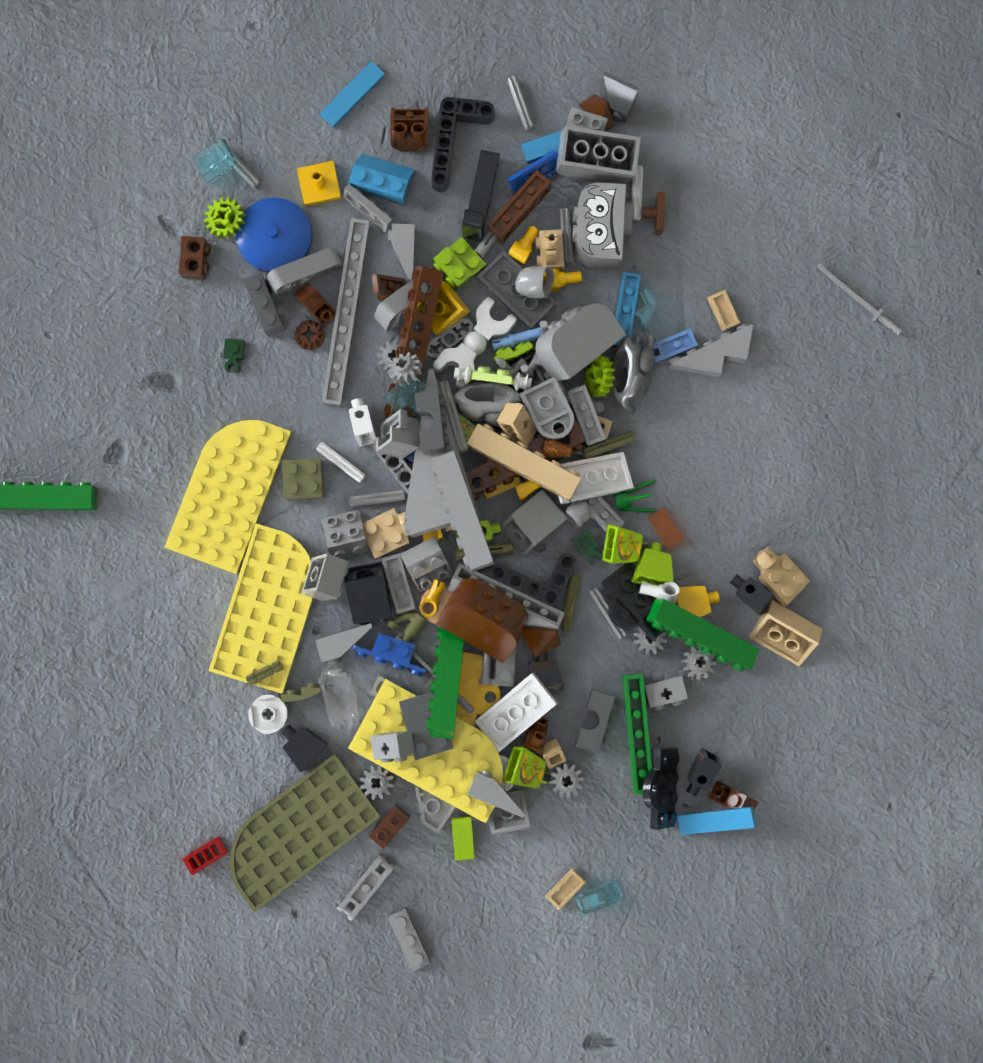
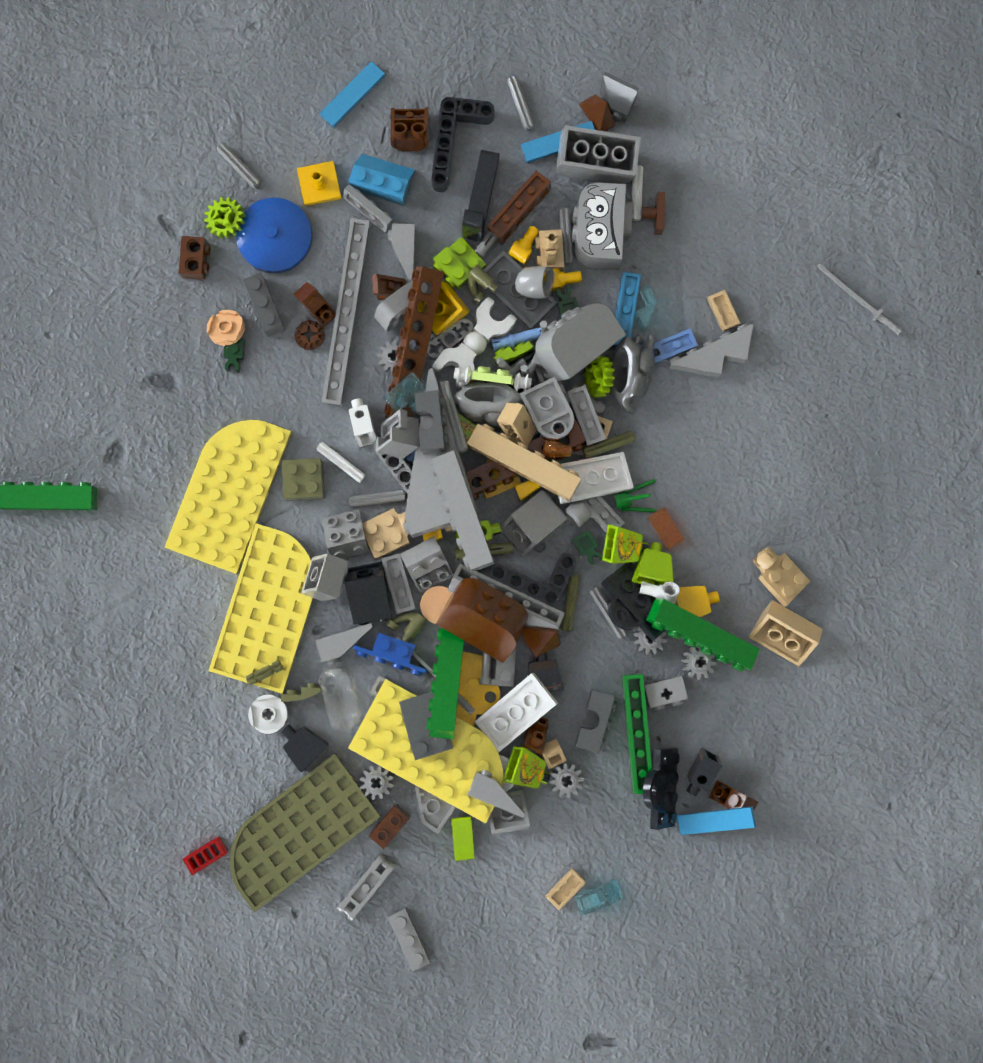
clear light blue plate [193,139,238,183] -> none
light grey beam [266,247,343,299] -> none
light grey brick [370,731,415,763] -> none
light grey gear [387,352,423,386] -> none
yellow pin [420,579,446,617] -> none
blue plate [507,150,558,195] -> none
light grey brick [566,107,608,131] -> none
black torso [730,574,774,615] -> none
none -> light nougat tile [207,310,245,346]
none -> olive plant [468,264,498,304]
none -> dark green plate [556,286,579,318]

